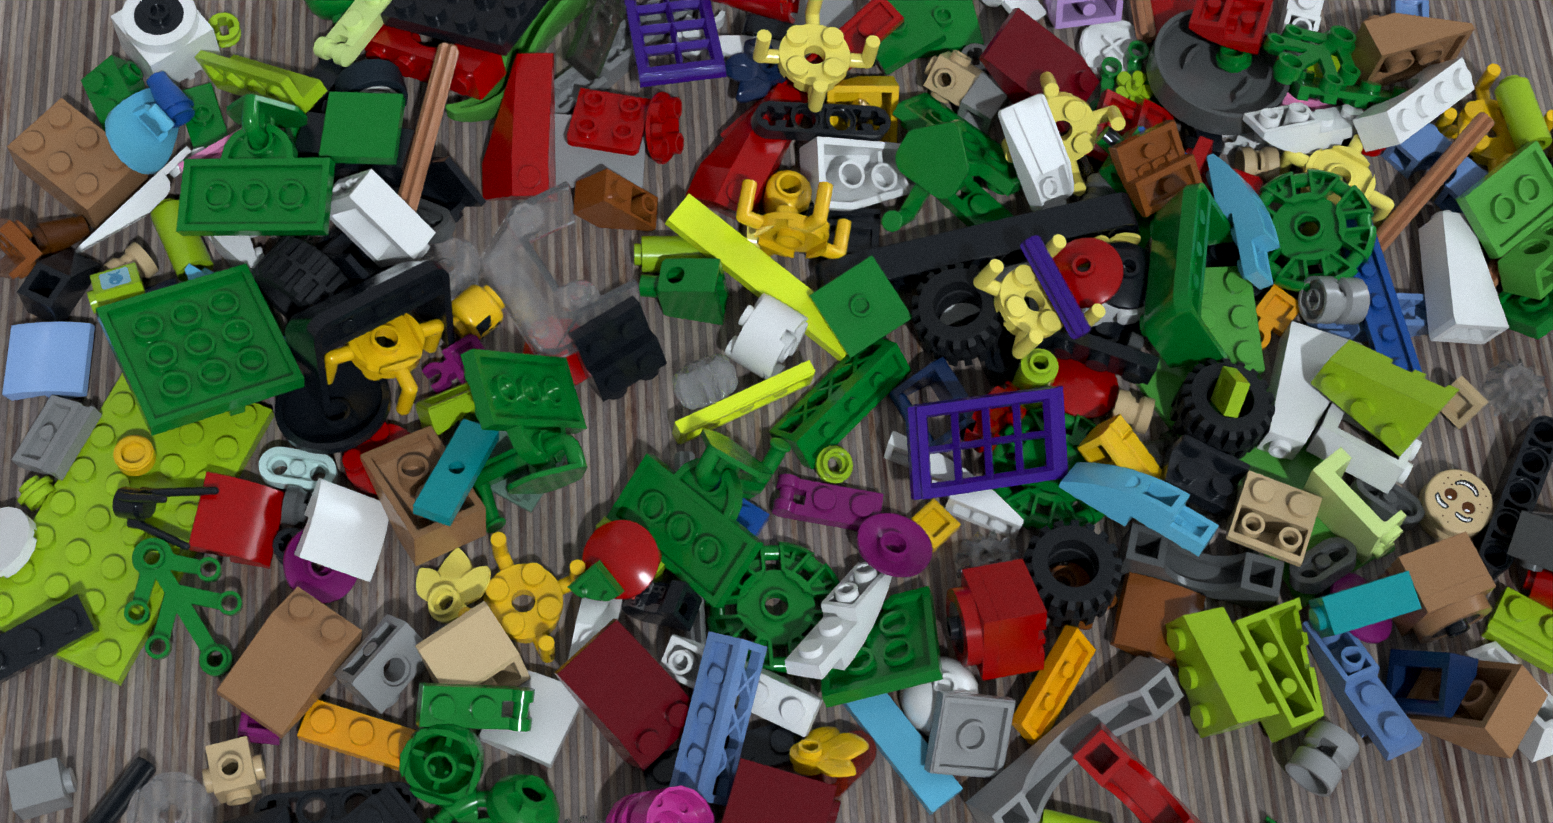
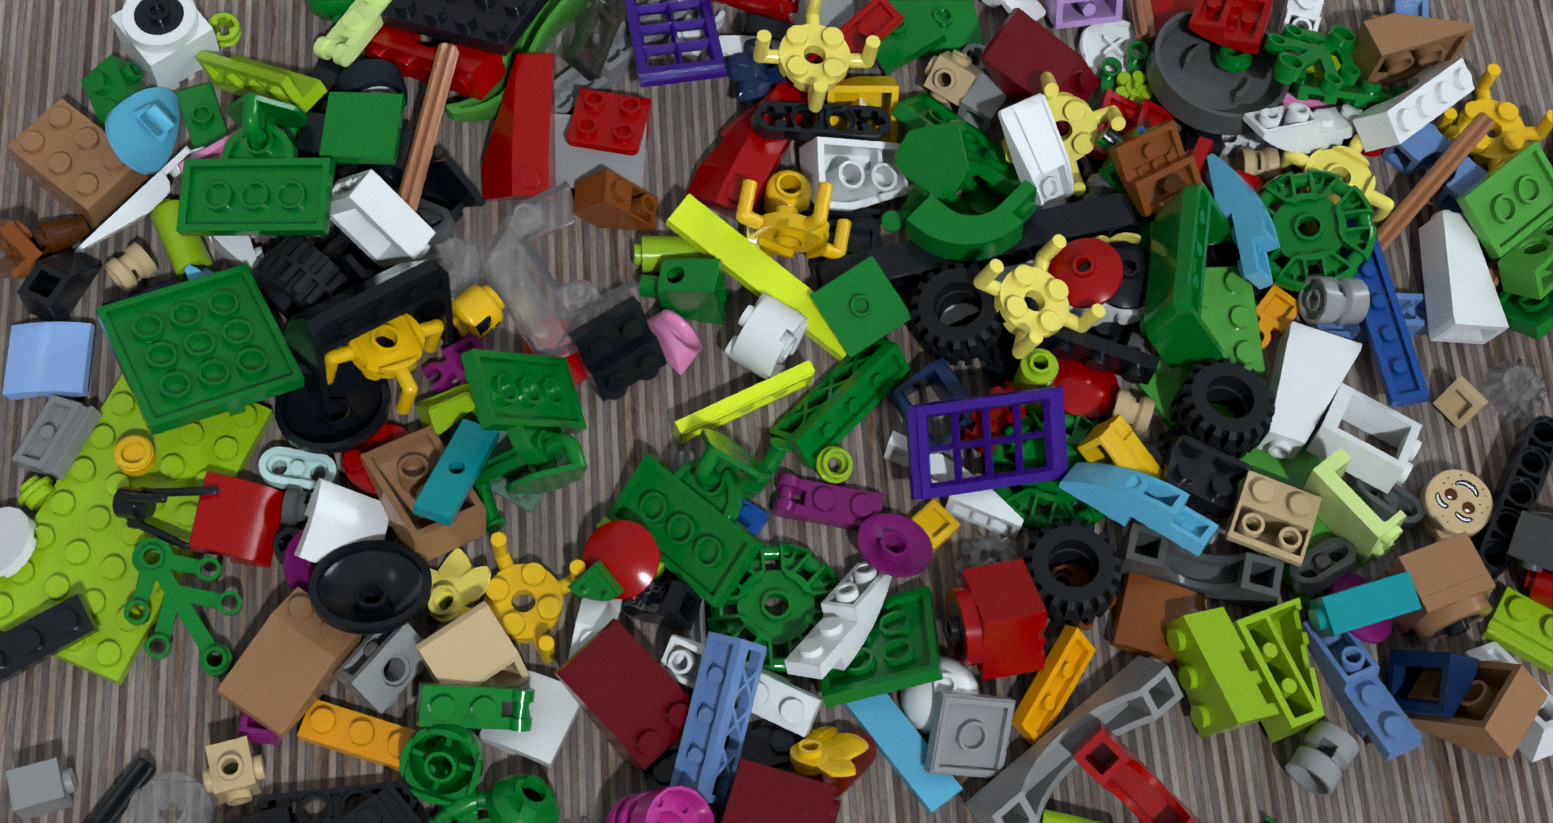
lime brick [87,262,146,314] -> none
blue cone [146,71,195,128] -> none
red dish [645,92,684,164] -> none
clear gear [671,353,739,410] -> none
dark purple axle [1020,235,1091,340] -> none
lime tile [1210,366,1250,418] -> none
lime wedge [1311,340,1460,457] -> none
lime brick [1494,75,1553,151] -> none
none -> black dish [308,540,432,635]
none -> bright pink piece [647,309,702,375]
none -> green arch [906,179,1037,261]

